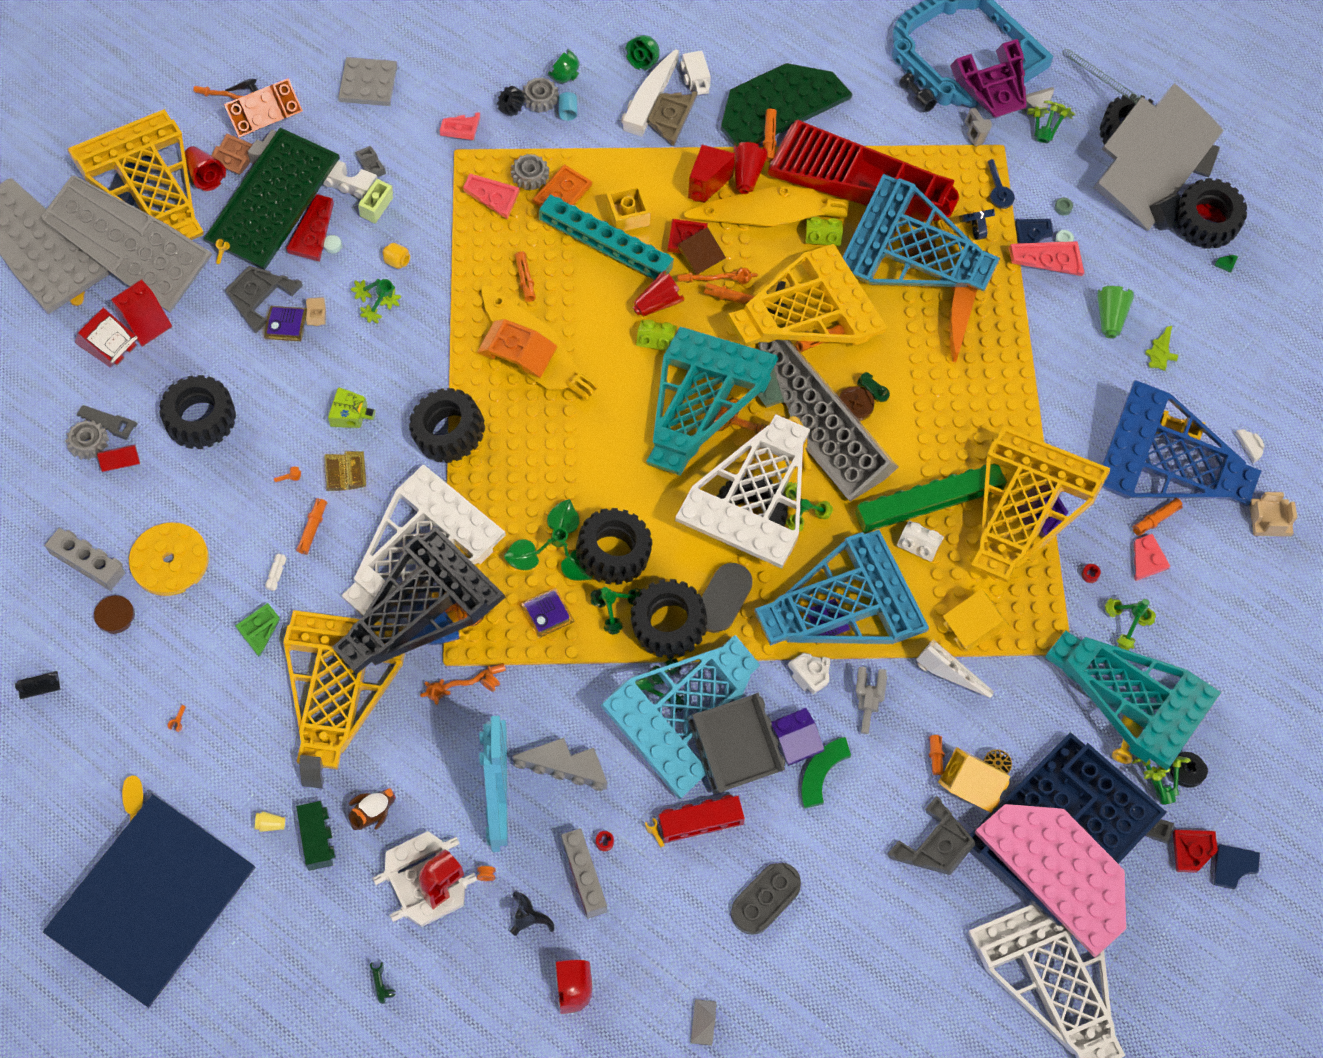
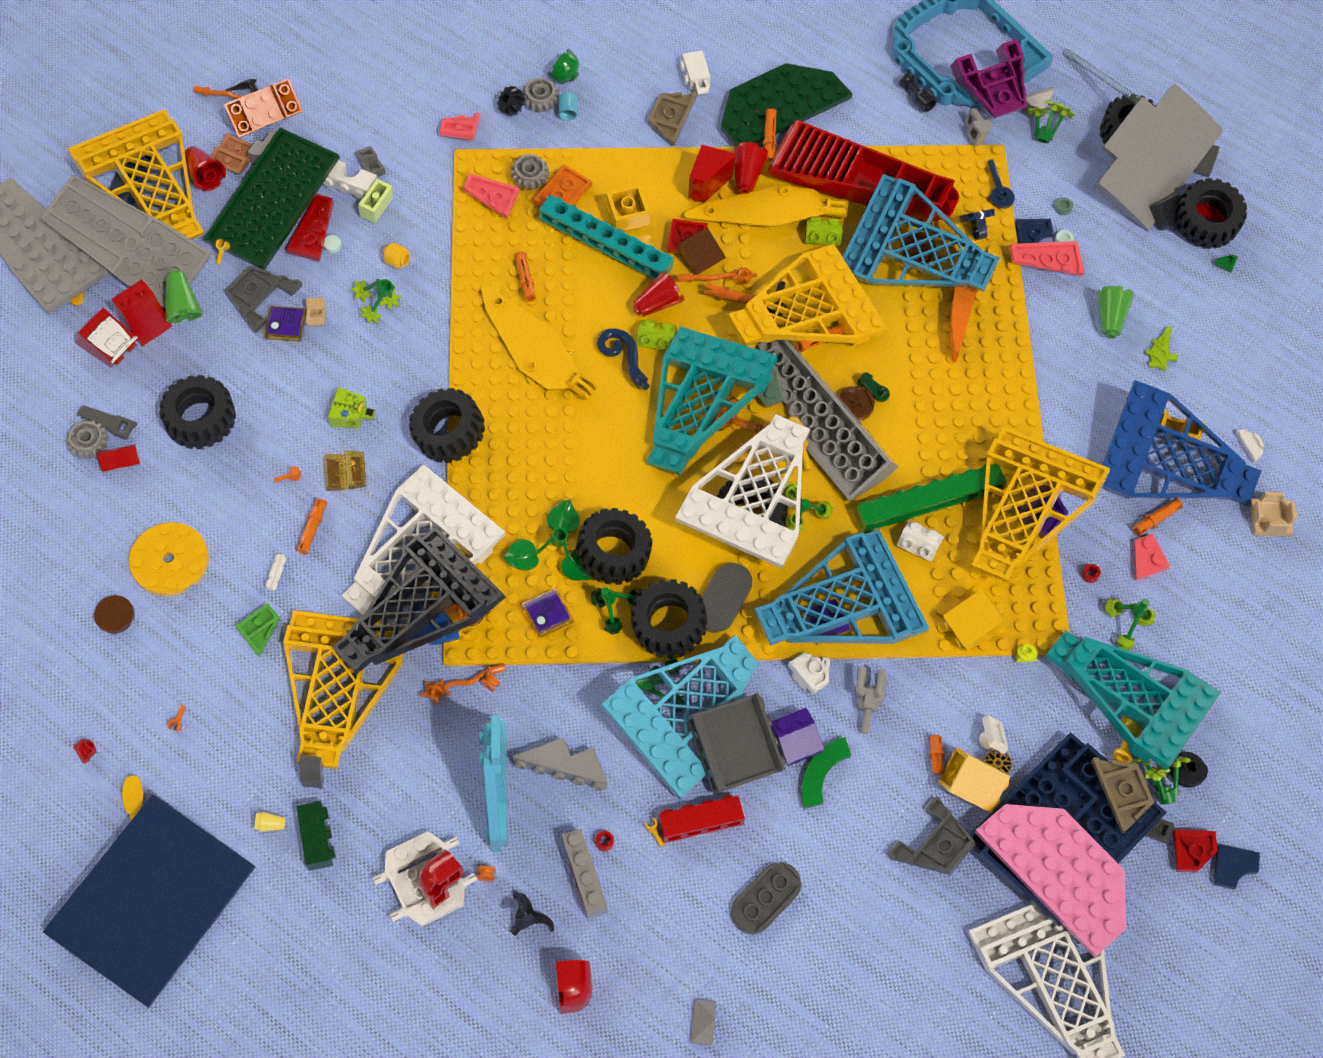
black hinge [15,671,61,700] -> none
light grey brick [44,528,125,591] -> none
light grey plate [338,57,398,106] -> none
animal [348,788,396,830] -> none
dark green piece [370,962,396,1004] -> none
orange slope [477,319,557,378] -> none
white slope [621,49,679,137] -> none
green cylinder [625,35,660,70] -> none
white wedge [916,639,994,698] -> none
none -> red plate [73,739,96,764]
none -> bright green cone [165,270,202,323]
none -> dark blue plant [597,328,650,390]
none -> white tile [979,714,1009,754]
none -> neon yellow plate [1015,644,1038,663]
none -> dark tan wing [1091,757,1154,834]

